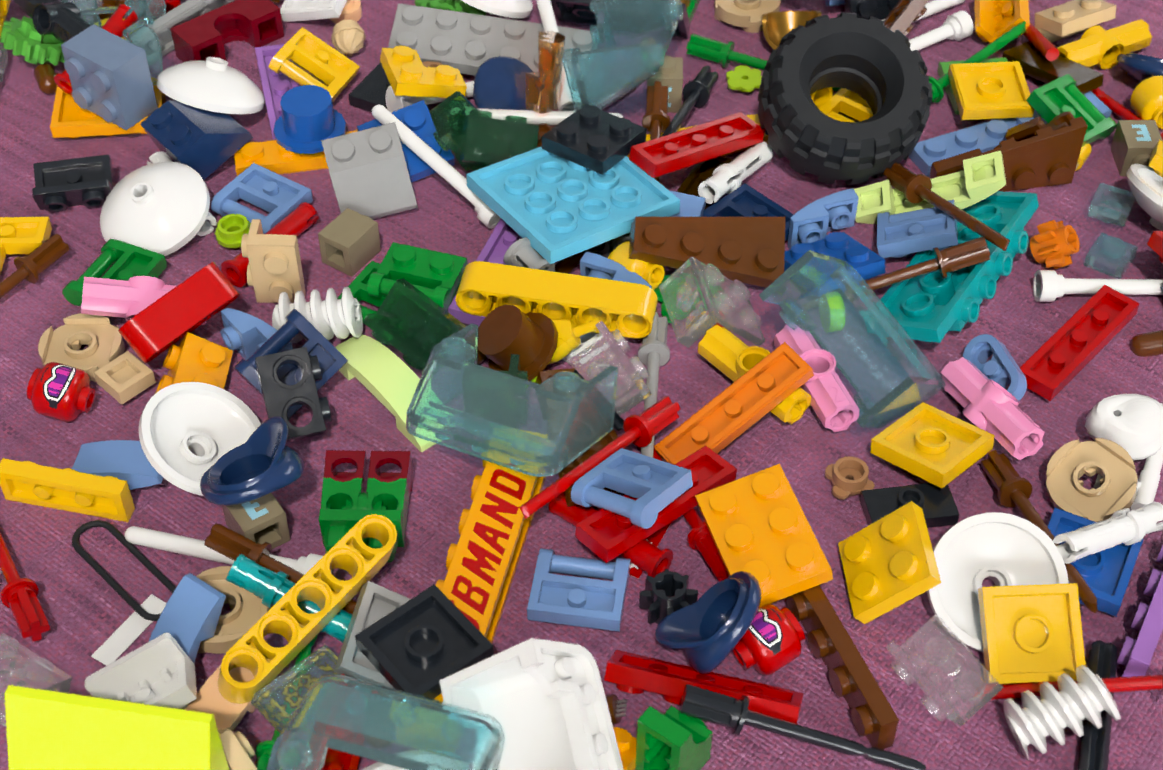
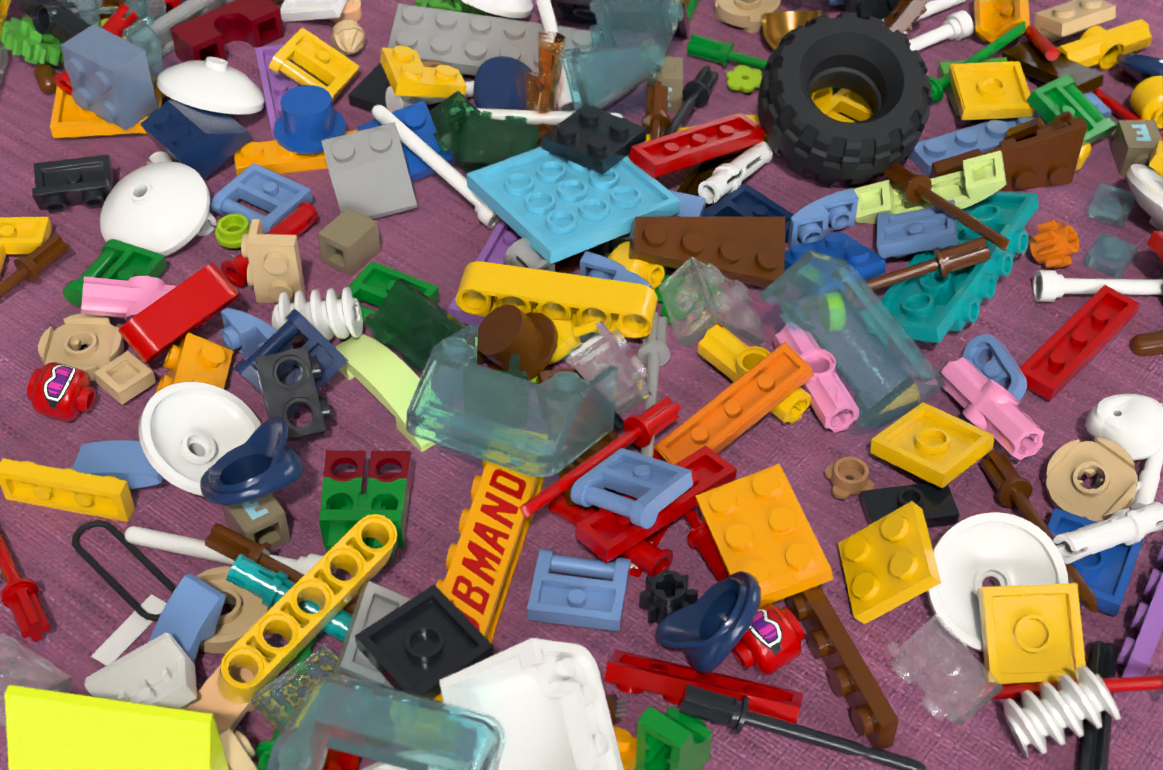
green plate [367,242,468,312] -> none

